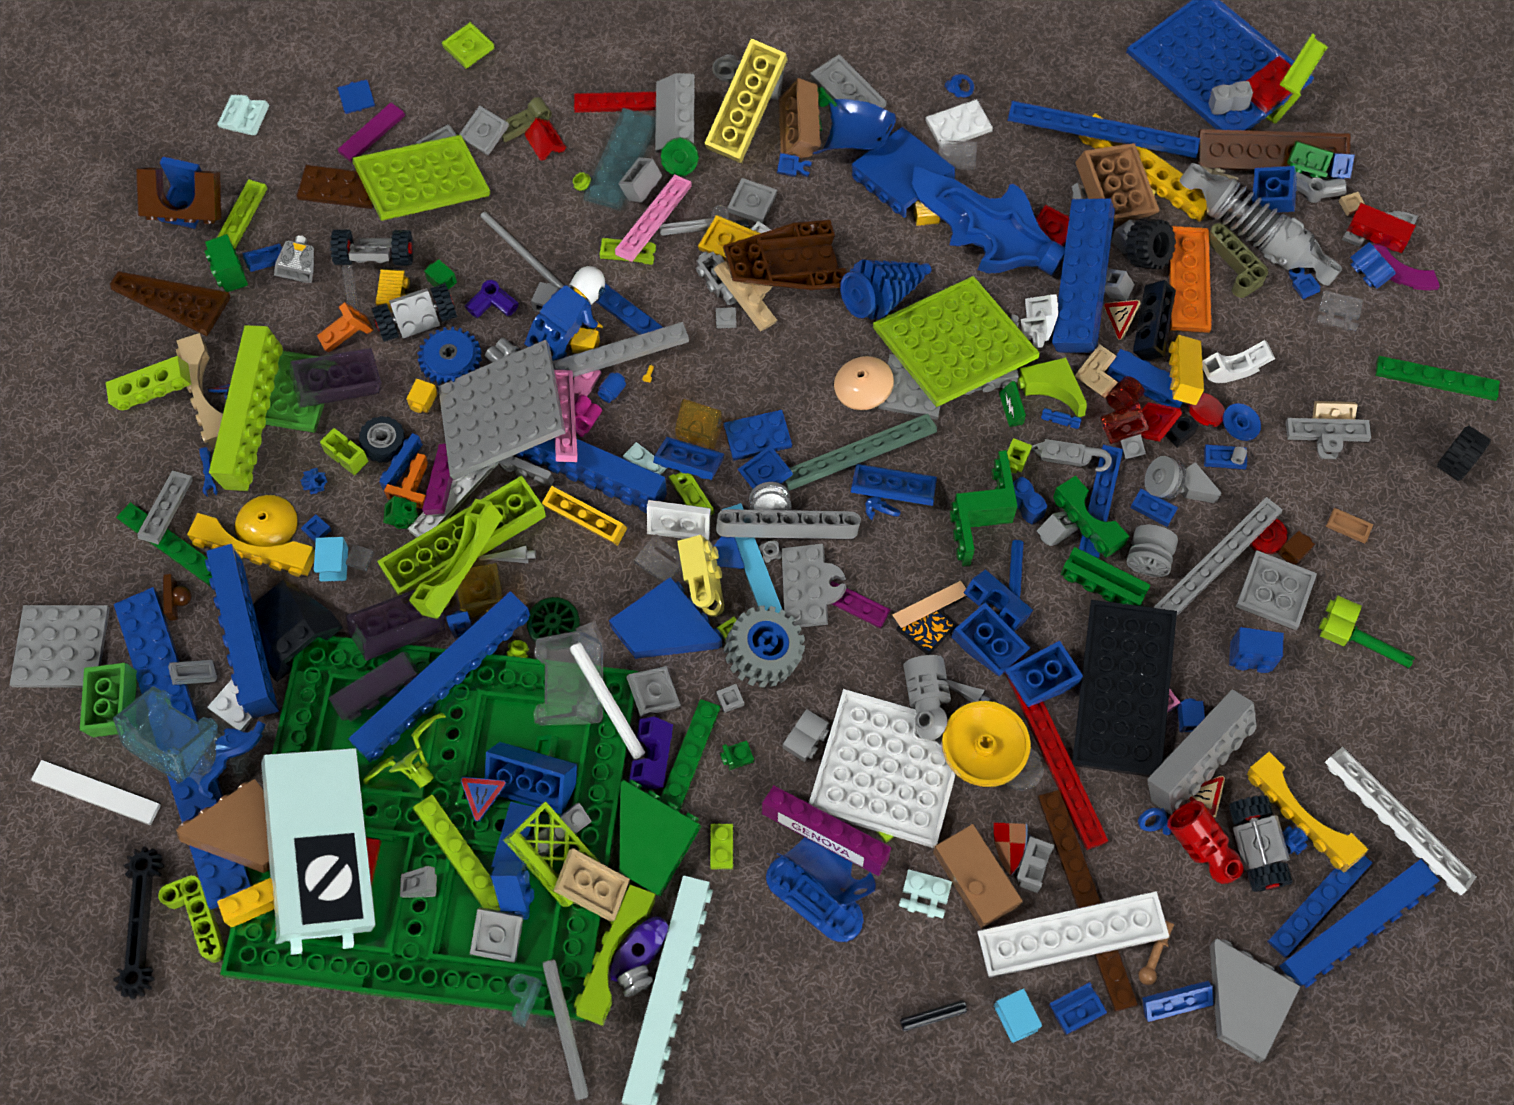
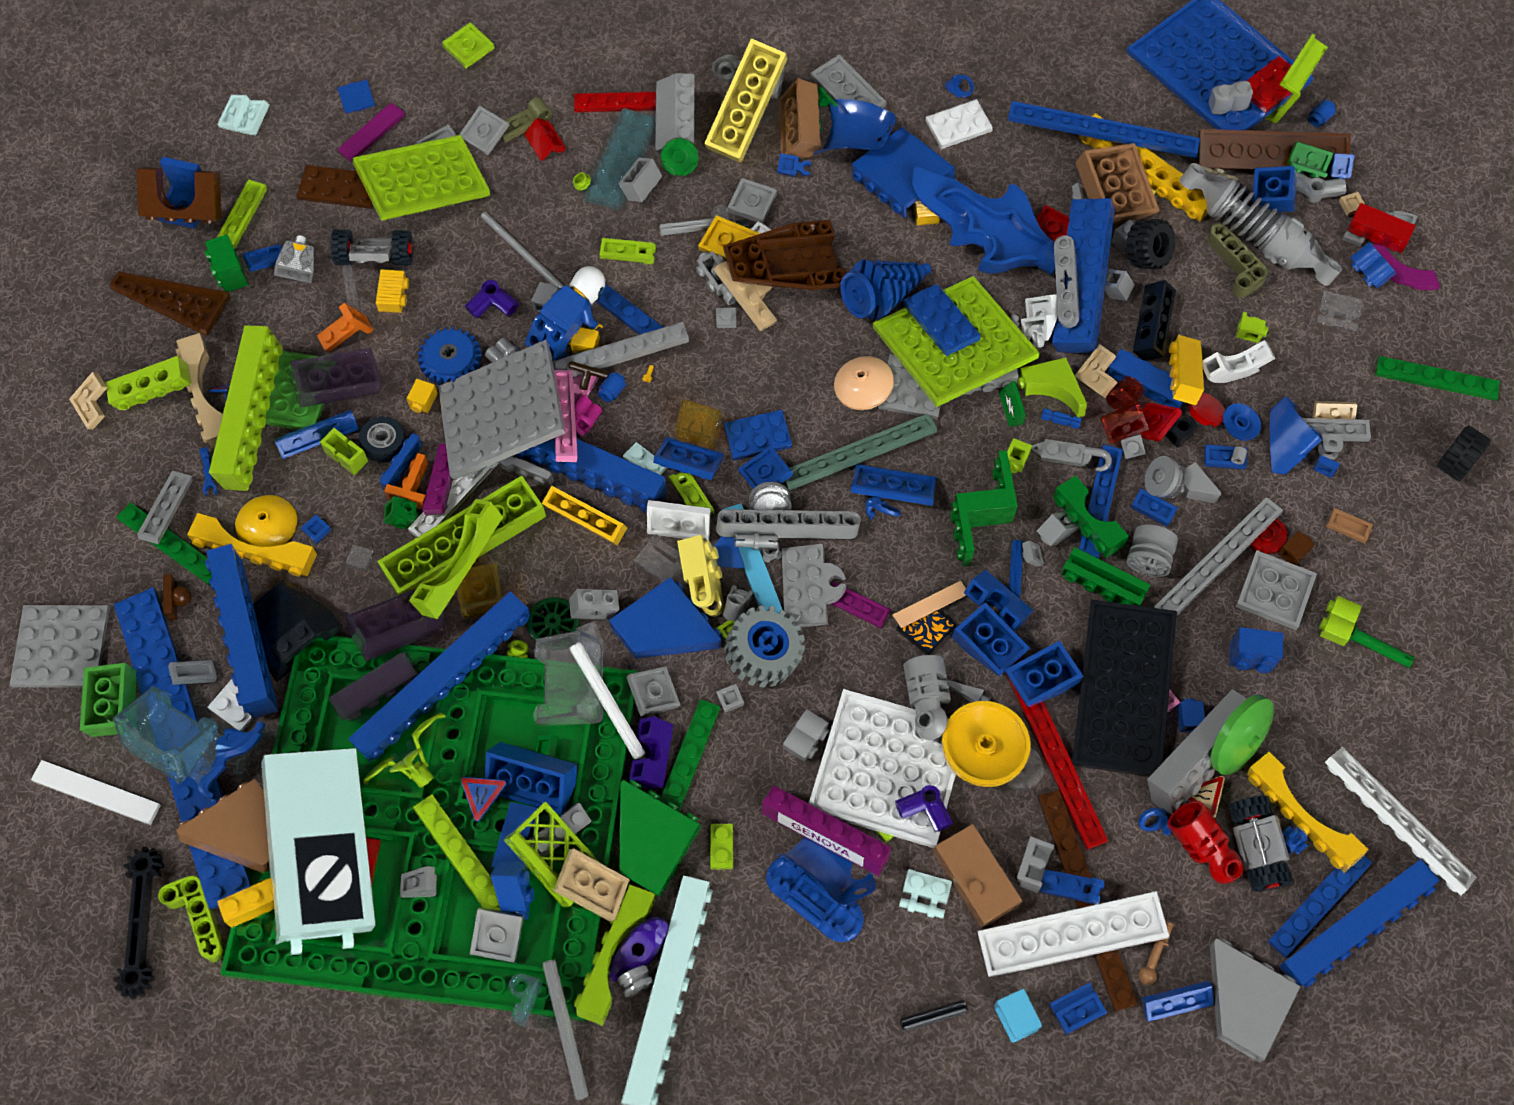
blue gear [300,468,327,494] -> none
medium azure piece [314,537,348,581] -> none
plate [371,283,457,342] -> none
green brick [424,259,457,290] -> none
blue plate [446,611,473,638] -> none
light grey piece [479,546,536,563] -> none
bright pink plate [615,175,691,262] -> none
green bracket [720,741,754,770] -> none
clear plate [938,140,977,171] -> none
shield [993,822,1032,876] -> none
blue brick [1013,477,1047,524] -> none
piece [1104,300,1141,340] -> none
orange plate [1169,226,1211,333] -> none
blue plate [1289,268,1321,300] -> none
none -> tan plate [69,372,108,429]
none -> blue tile [274,410,360,459]
none -> dark brown piece [568,361,608,390]
none -> light grey brick [569,589,619,620]
none -> light grey piece [723,585,754,621]
none -> light grey pin [734,533,778,550]
none -> dark purple piece [895,785,953,832]
none -> blue plate [903,284,980,356]
none -> light grey plate [1022,541,1044,566]
none -> blue plate [1039,869,1105,905]
none -> light grey piece [1054,235,1080,328]
none -> bright green dish [1211,694,1274,776]
none -> lime brick [1236,312,1269,343]
none -> blue panel [1270,396,1323,474]
none -> blue brick [1308,100,1336,128]
none -> blue tile [1313,455,1340,478]

